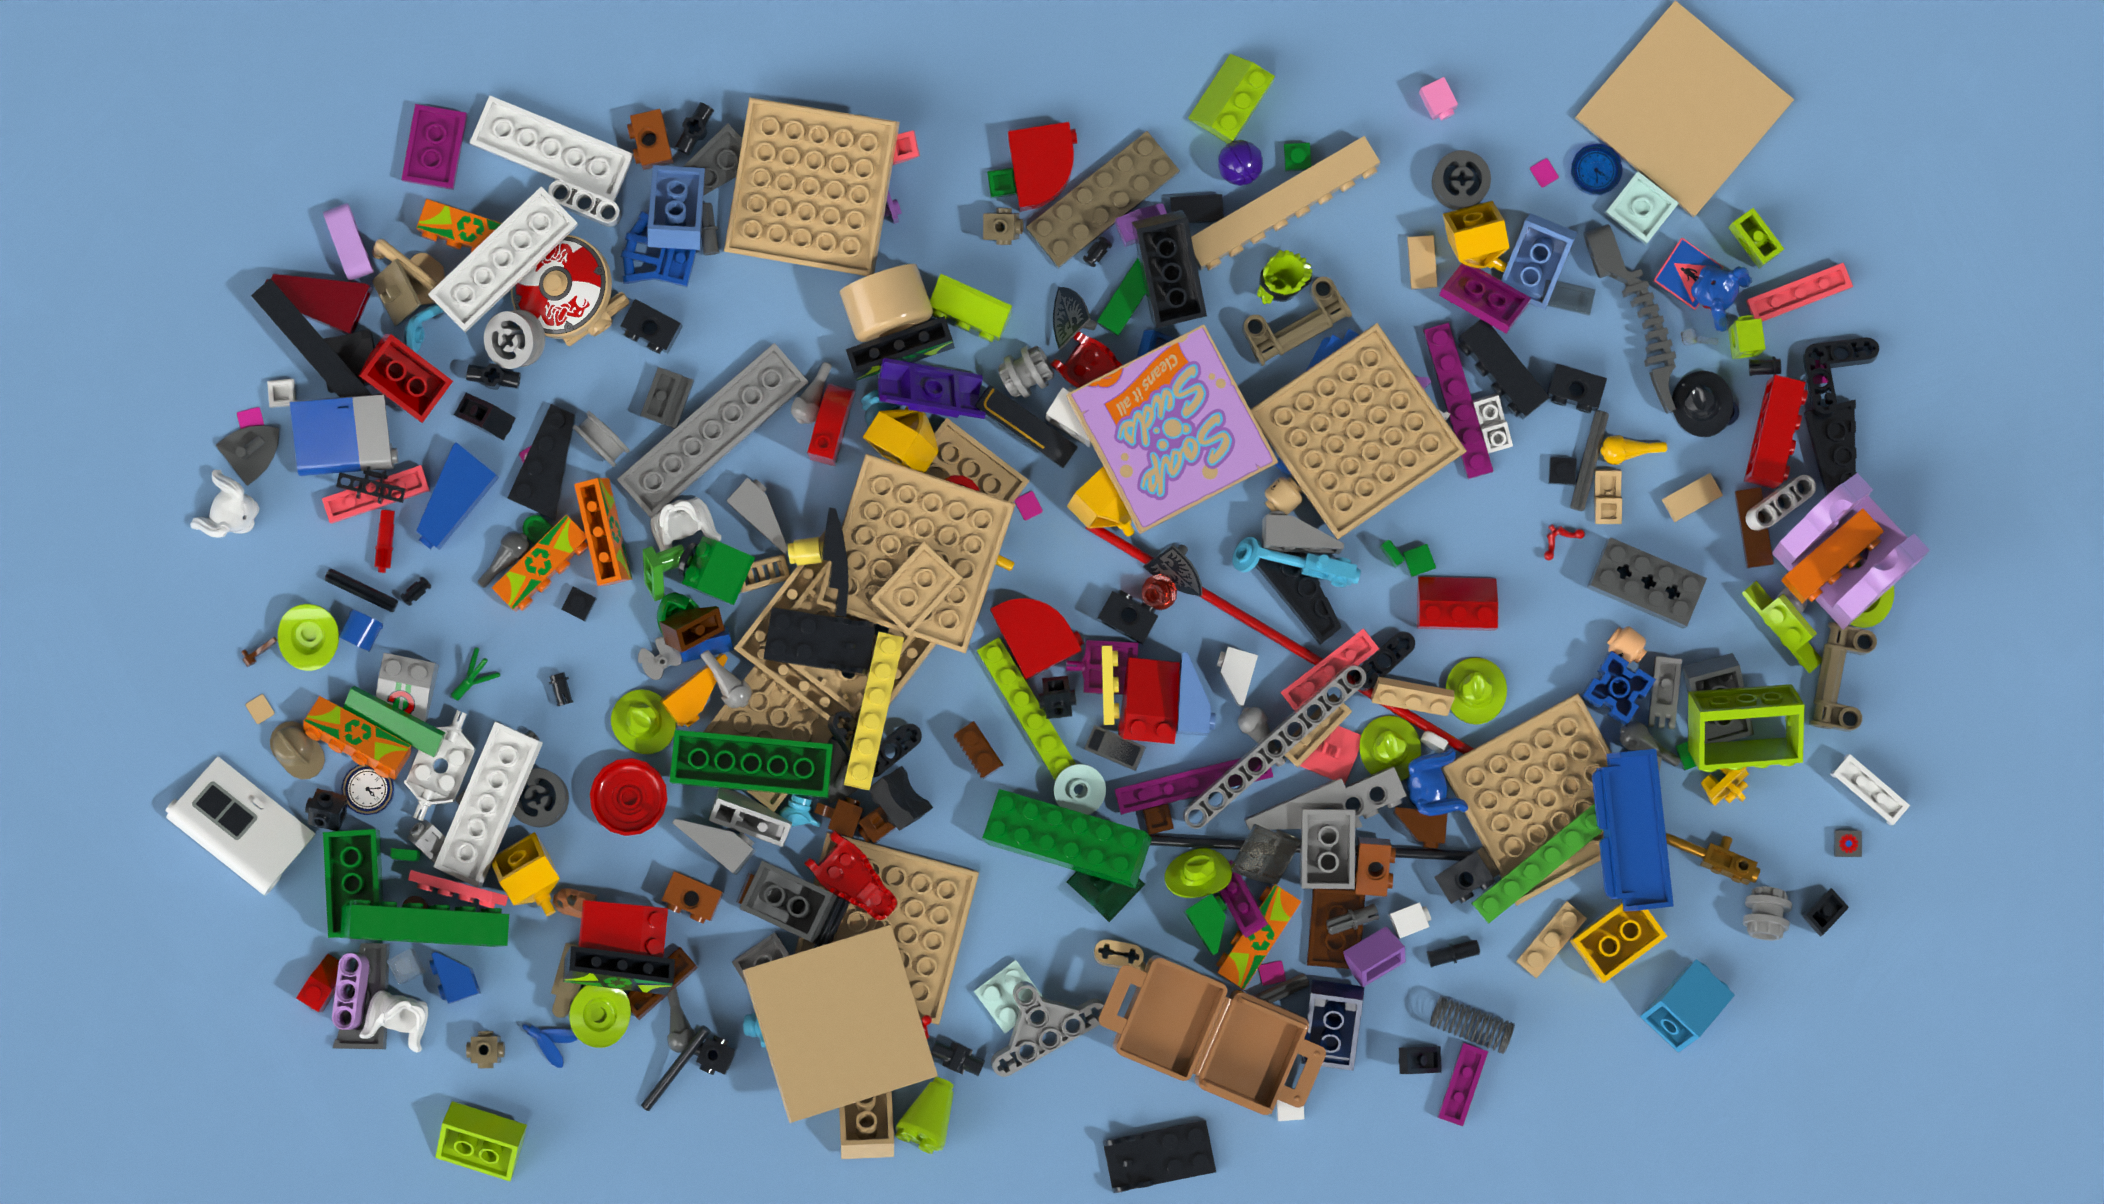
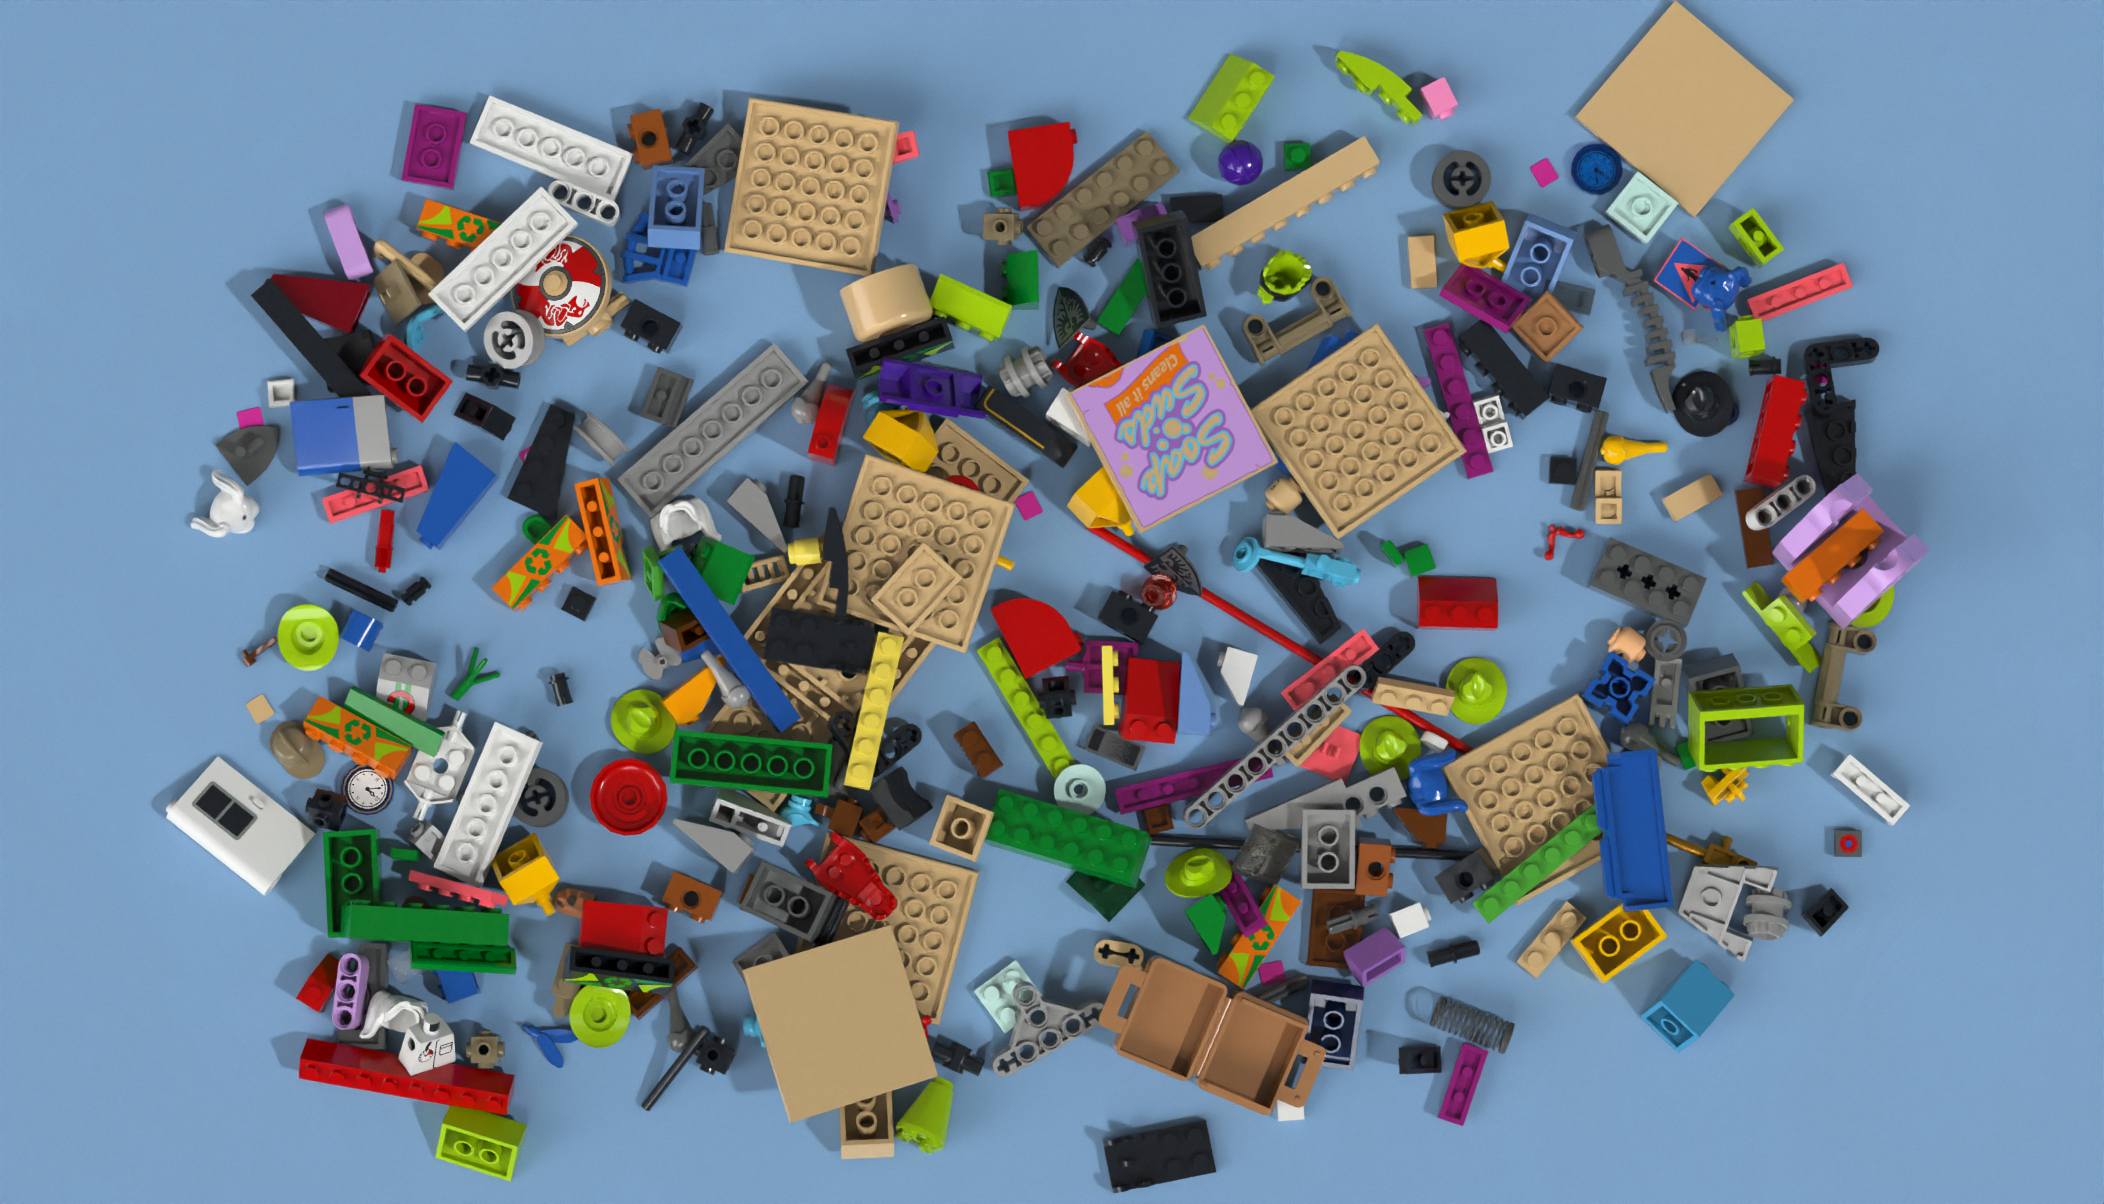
dark grey piece [478,531,530,588] -> none
none -> red brick [299,1038,515,1115]
none -> white torso [398,1013,456,1076]
none -> green tile [409,942,517,975]
none -> blue tile [657,546,801,734]
none -> black axle [783,475,805,528]
none -> tan slope [929,795,995,862]
none -> green slope [1002,250,1039,310]
none -> lime slope [1335,51,1423,126]
none -> medium nougat tile [1511,290,1584,364]
none -> dark grey gear [1645,620,1687,662]
none -> light grey wing [1678,863,1779,962]

